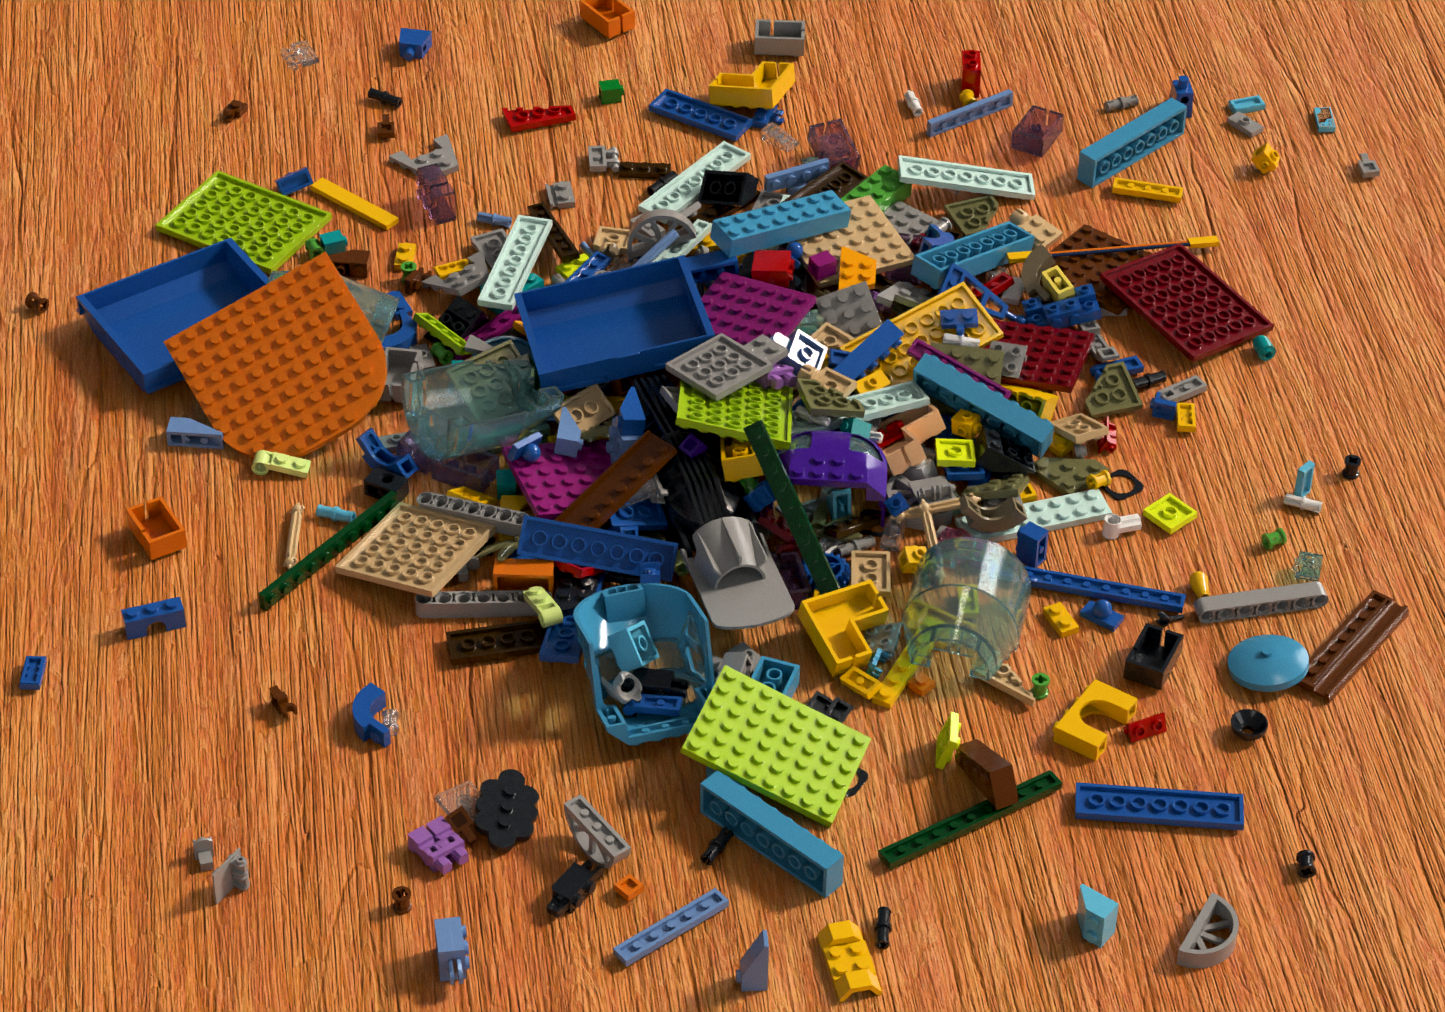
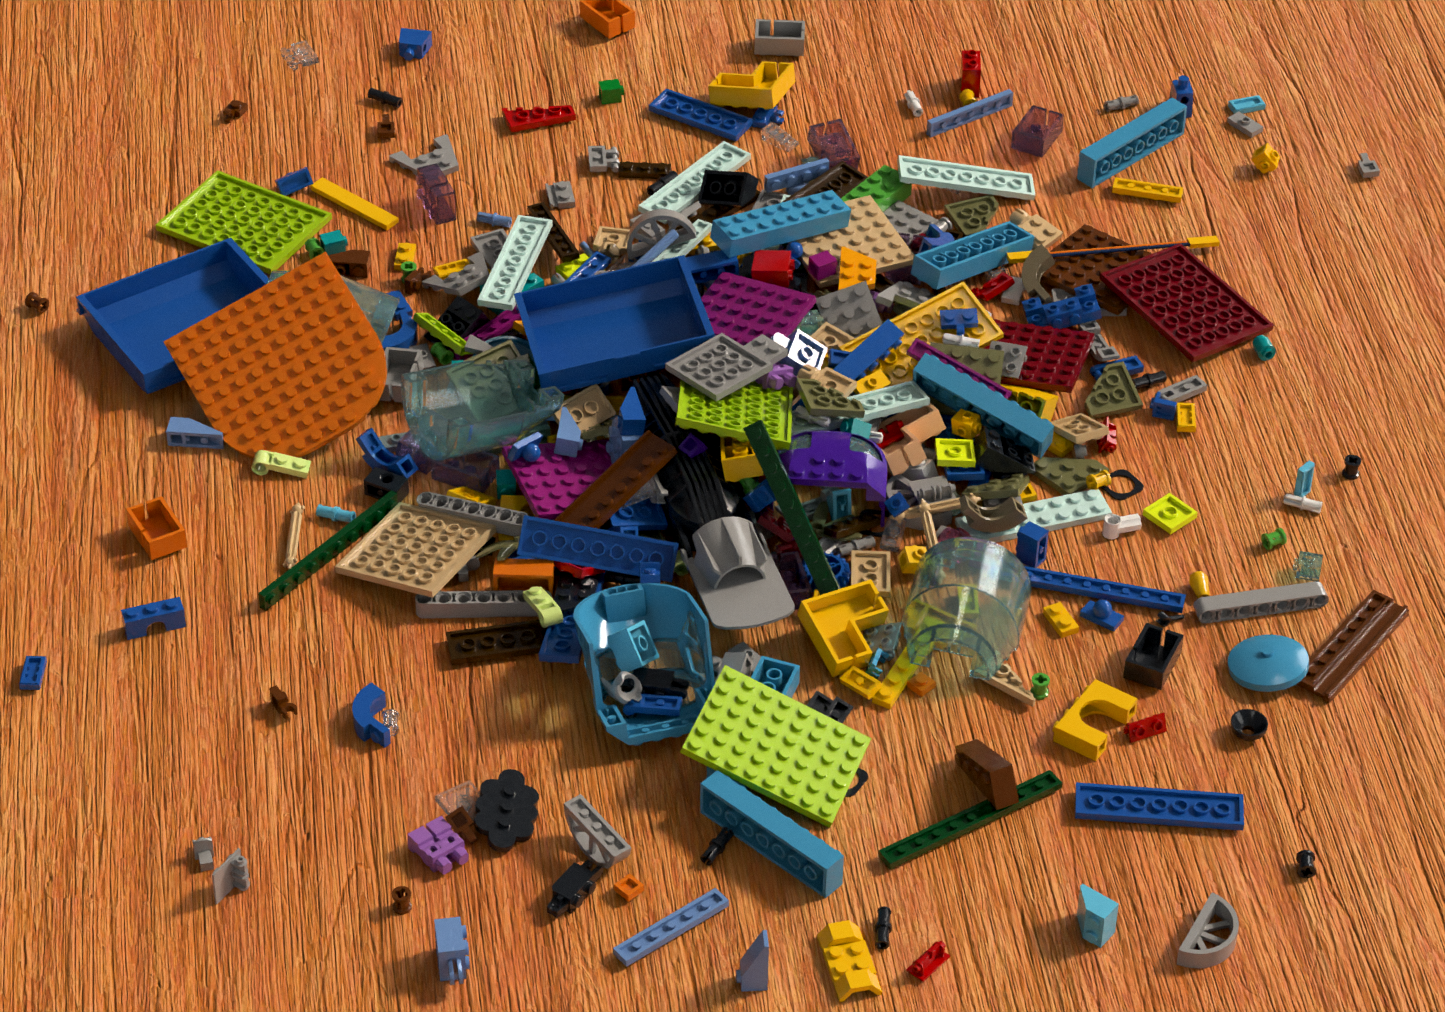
neon yellow plate [935,711,961,770] -> none
blue plate [937,263,1027,324] -> none
light yellow brick [1041,265,1075,302] -> none
tile [1313,107,1336,132] -> none
none -> red hinge [906,941,950,982]

